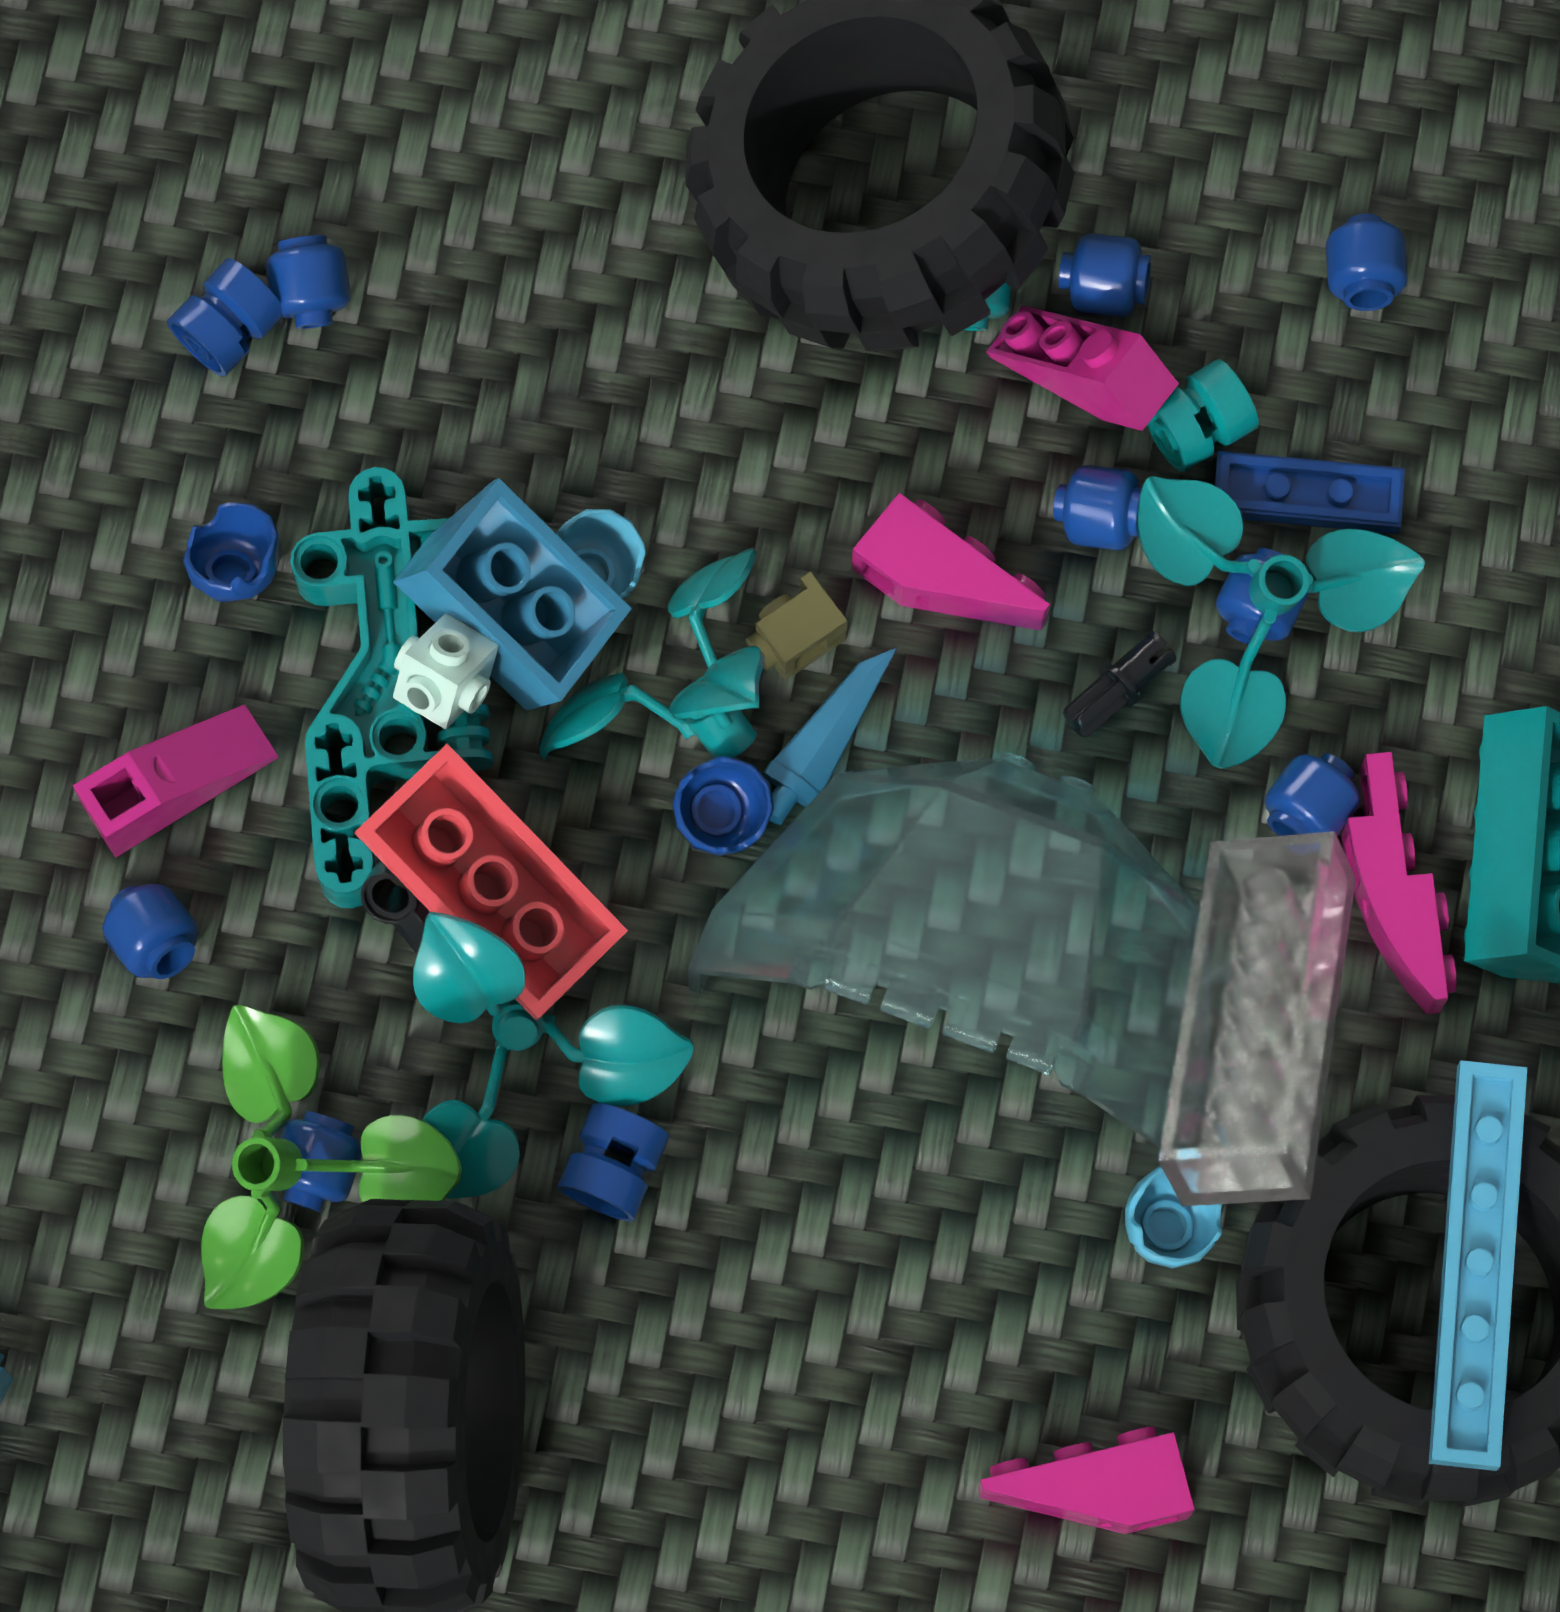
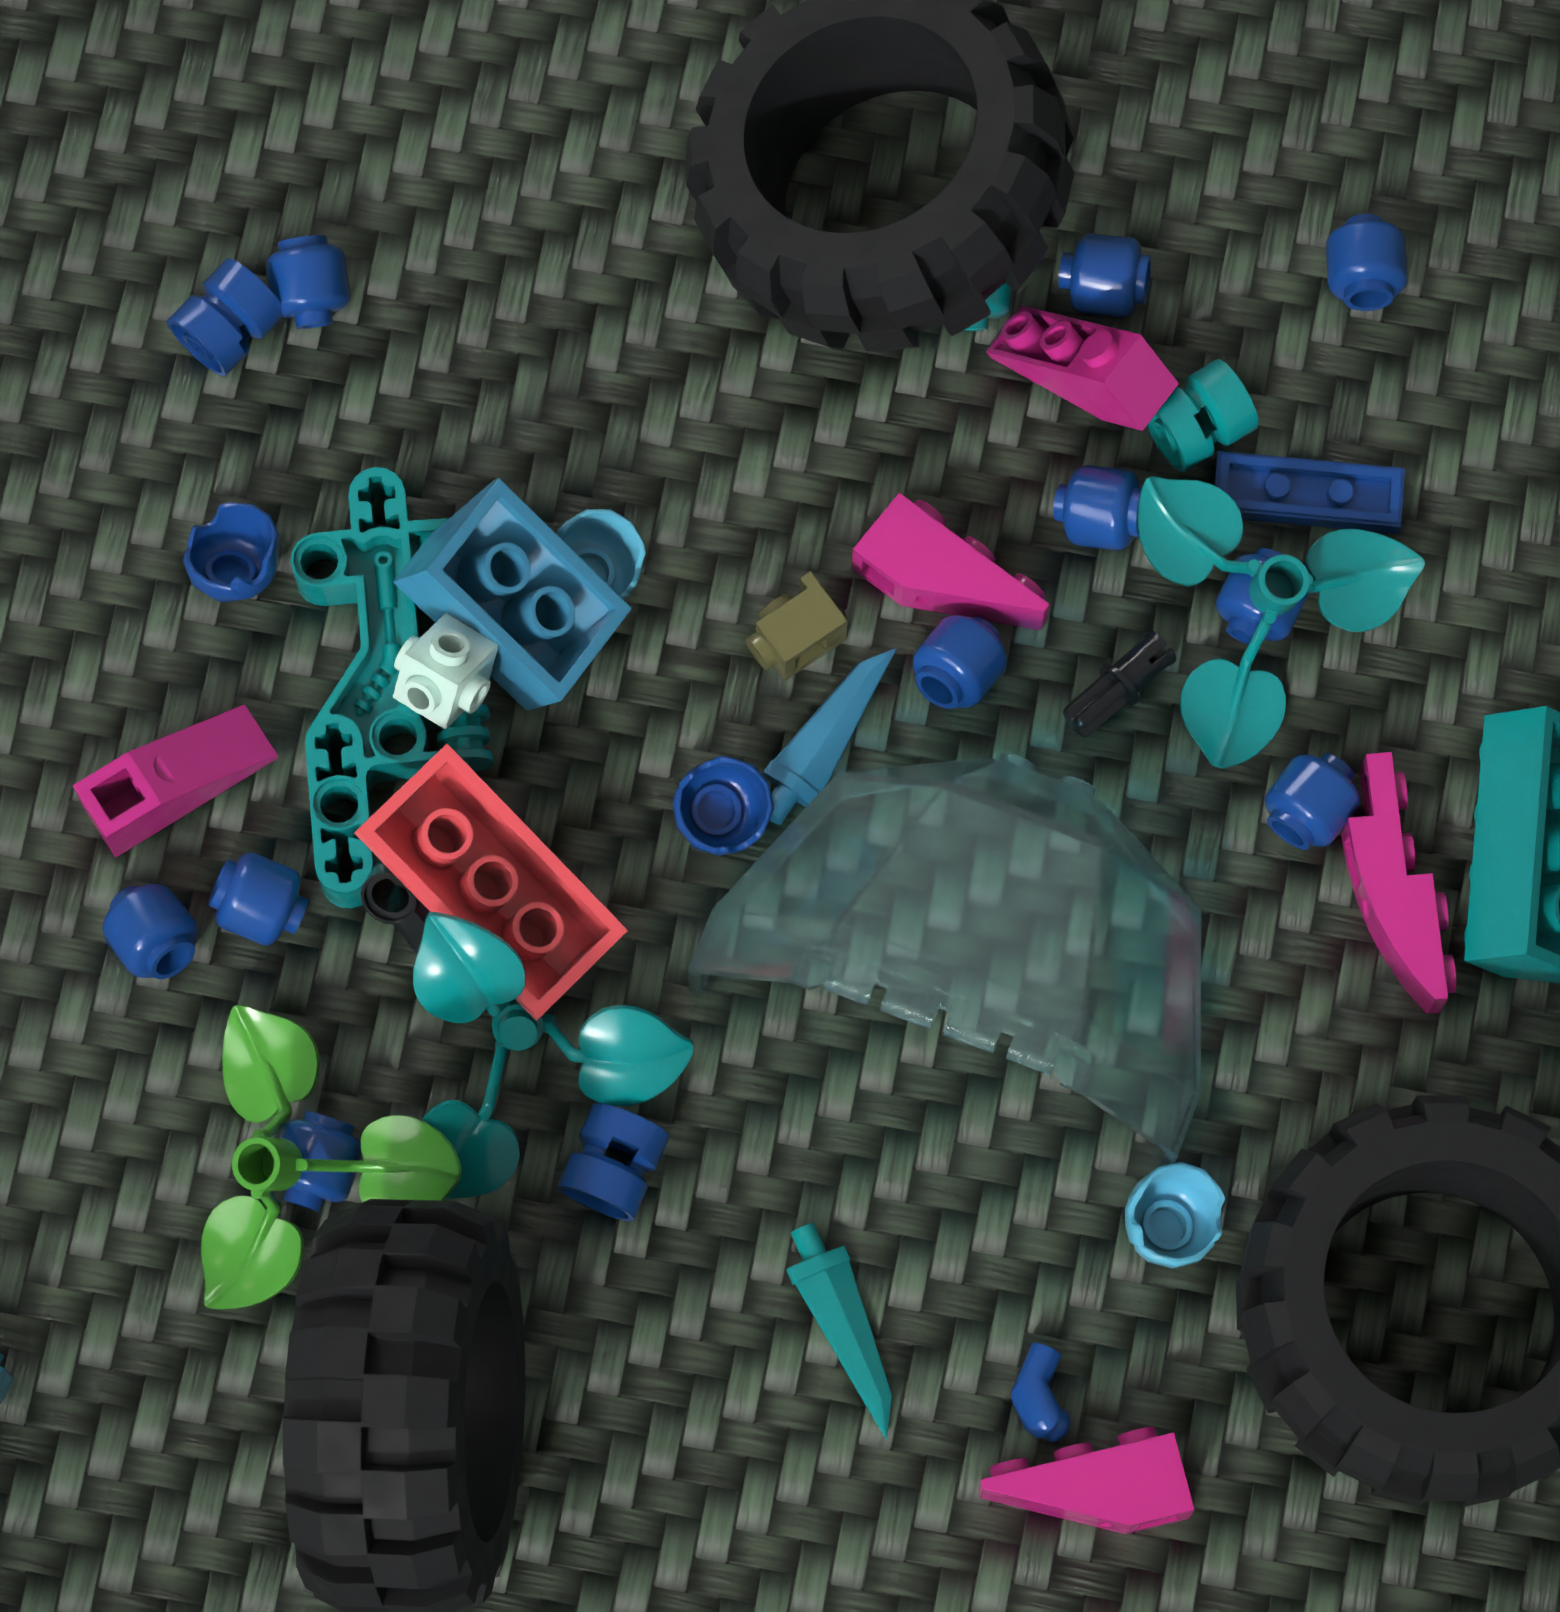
teal plant [539,547,765,761] -> none
clear brick [1158,831,1356,1206] -> none
medium azure plate [1428,1060,1528,1471] -> none
none -> blue head [208,852,309,946]
none -> teal bar [786,1223,892,1441]
none -> blue head [913,615,1007,709]
none -> blue arm [1011,1342,1071,1442]

